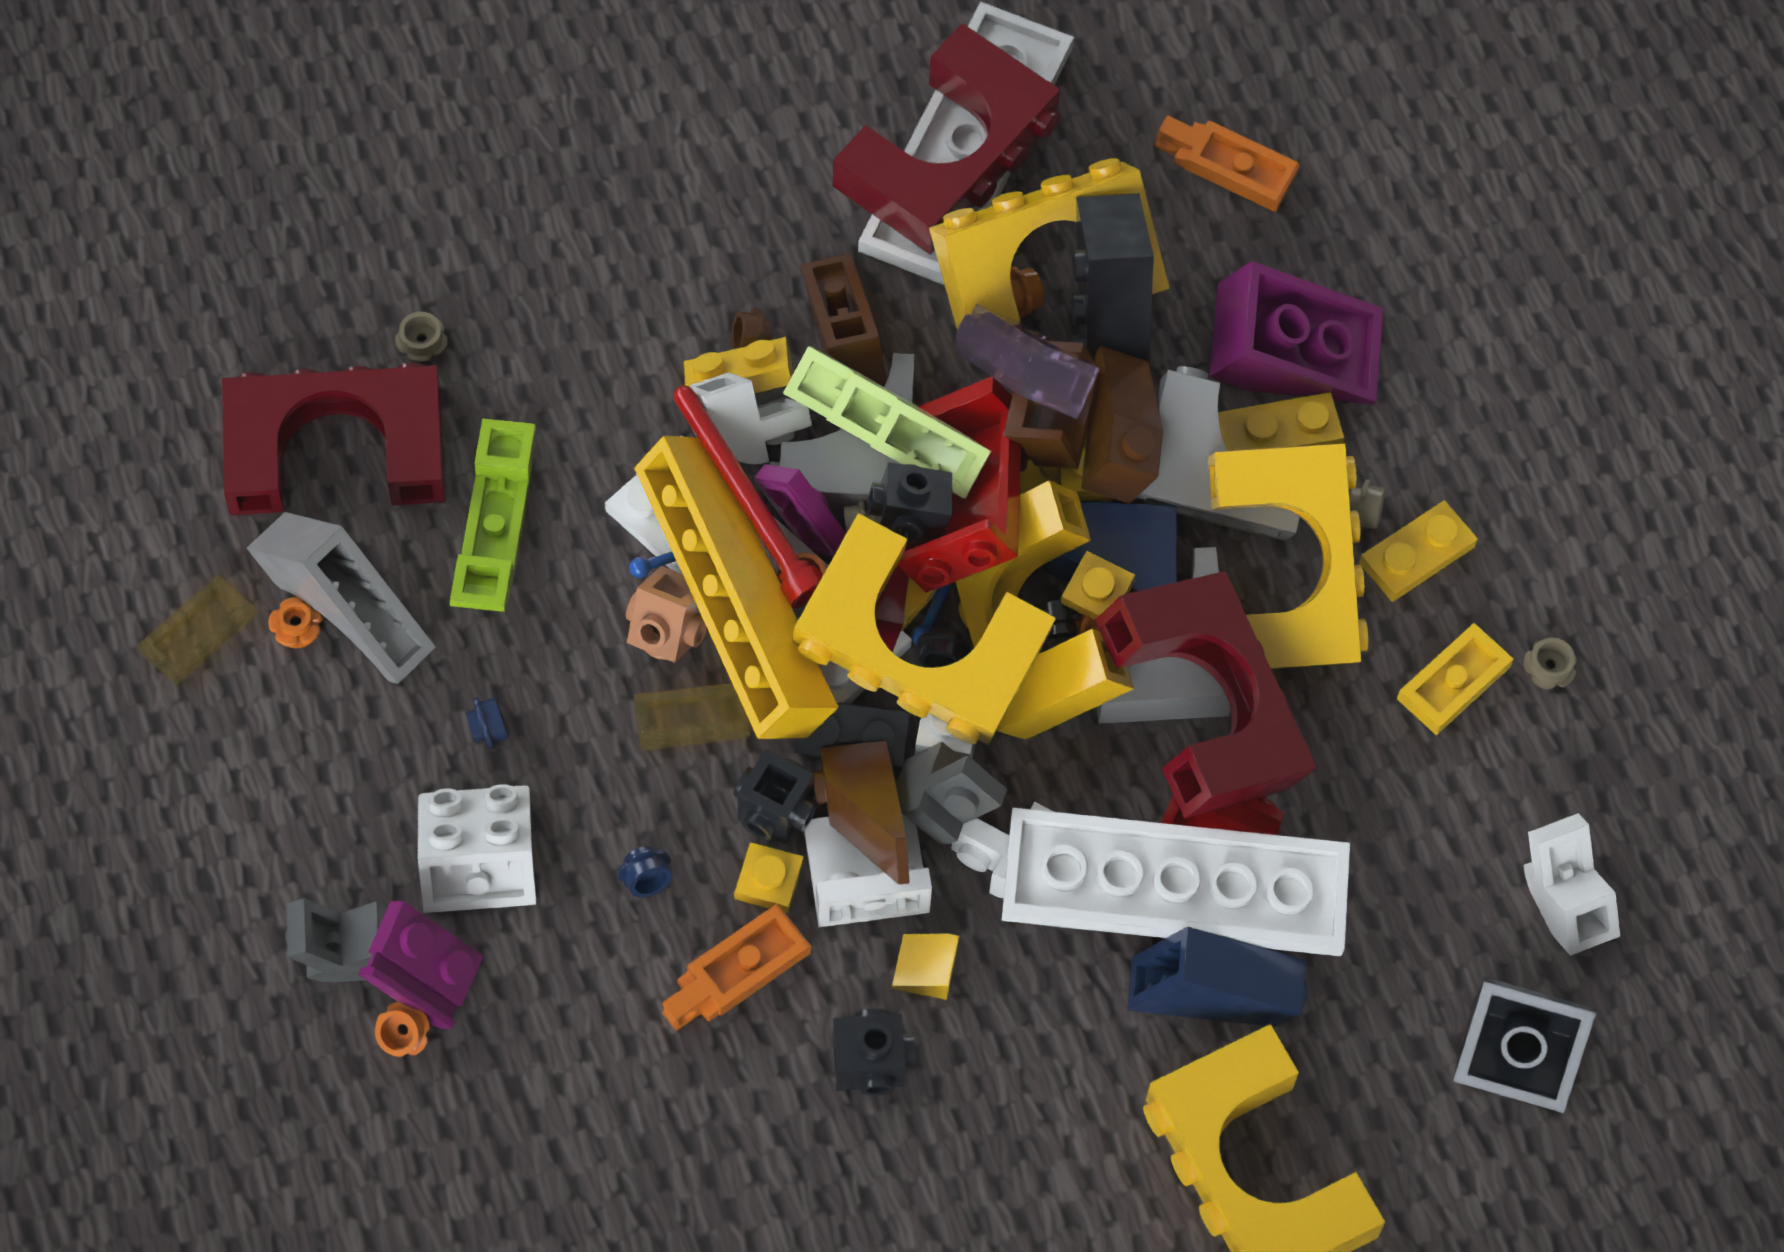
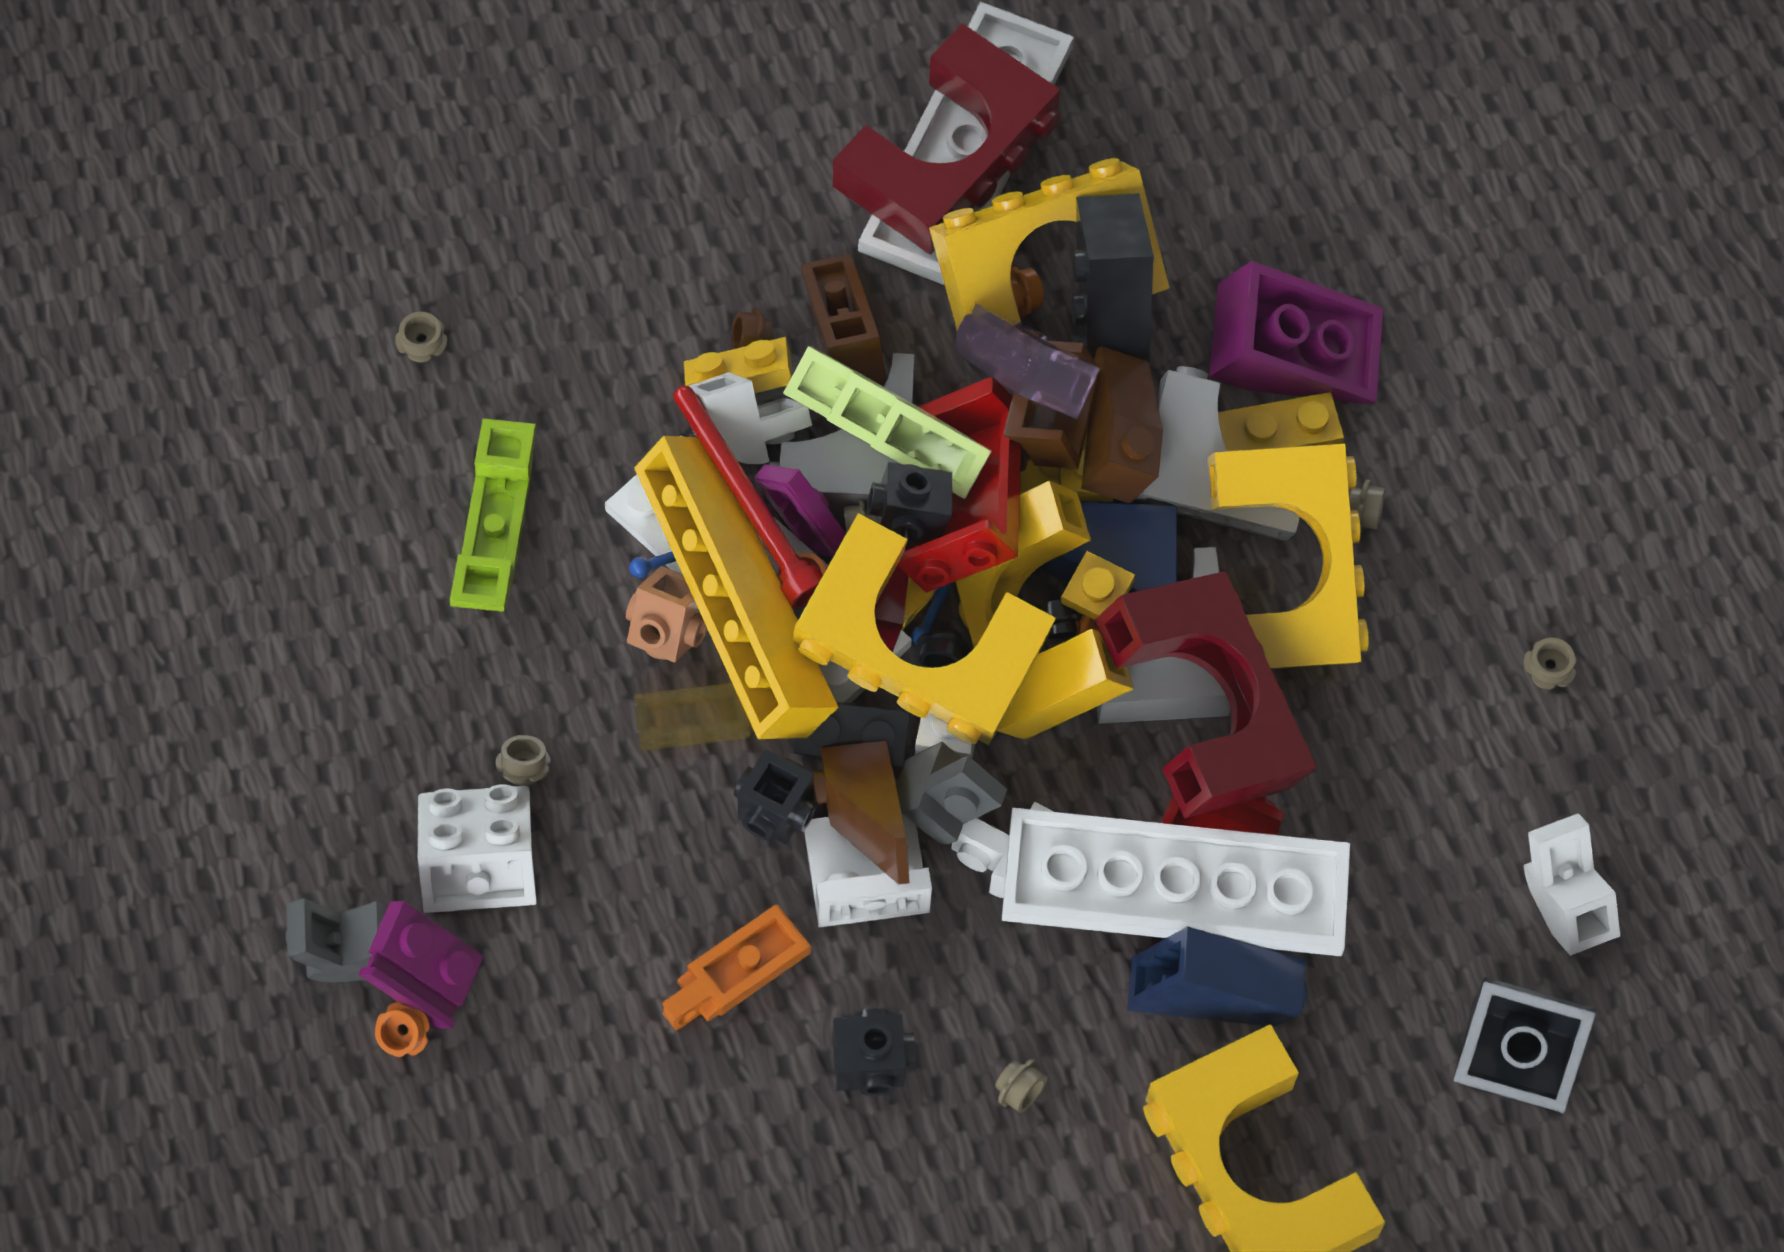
clear yellow tile [137,575,257,686] -> none
dark red arch [222,363,445,515] -> none
light grey arch [247,512,436,684] -> none
orange plate [268,597,323,648] -> none
dark blue plate [465,697,509,749] -> none
dark blue plate [618,846,672,898] -> none
yellow plate [734,842,804,913] -> none
yellow slope [892,934,960,1000] -> none
orange hinge [1155,115,1300,213] -> none
yellow plate [1359,500,1478,602] -> none
yellow plate [1397,623,1514,736] -> none
none -> dark tan plate [496,735,550,786]
none -> dark tan plate [995,1059,1047,1113]

